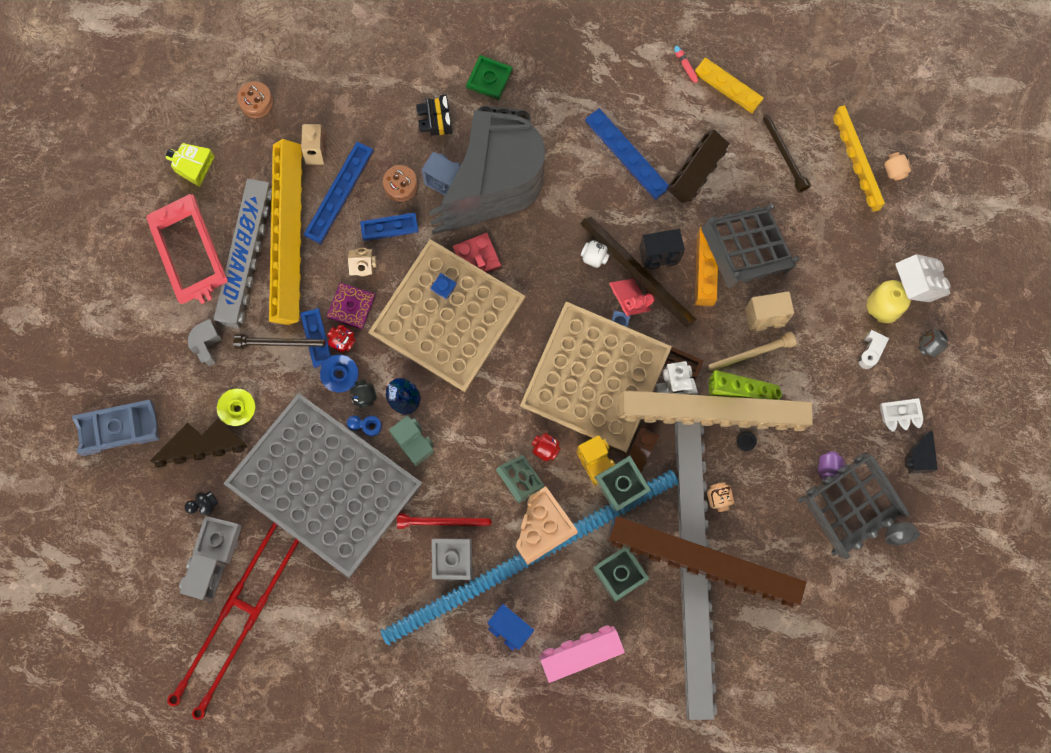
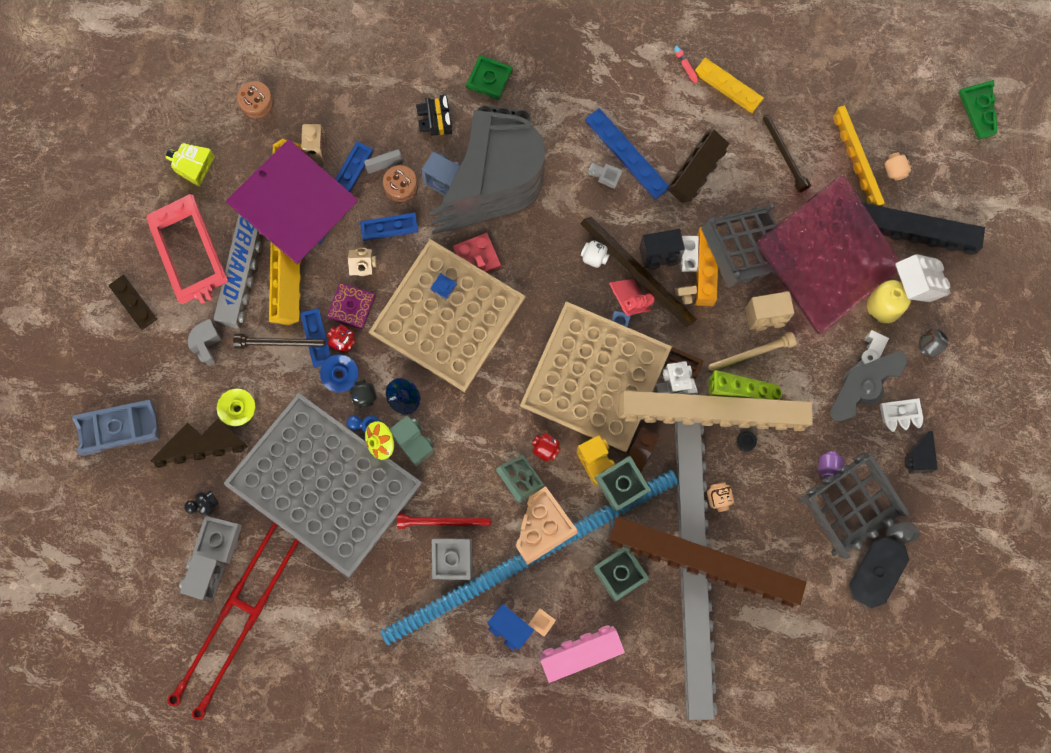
none -> dark brown plate [108,274,157,330]
none -> magenta piece [226,139,358,264]
none -> light grey tile [364,149,402,174]
none -> neon yellow dish [365,421,394,460]
none -> light nougat plate [528,609,556,637]
none -> light grey plate [588,163,623,189]
none -> tan tile [674,285,697,304]
none -> white leg [681,236,699,272]
none -> clear pink plate [756,174,900,334]
none -> black brick [830,198,985,255]
none -> dark grey piece [830,352,907,423]
none -> black shield [849,536,909,608]
none -> green wing [958,80,998,140]

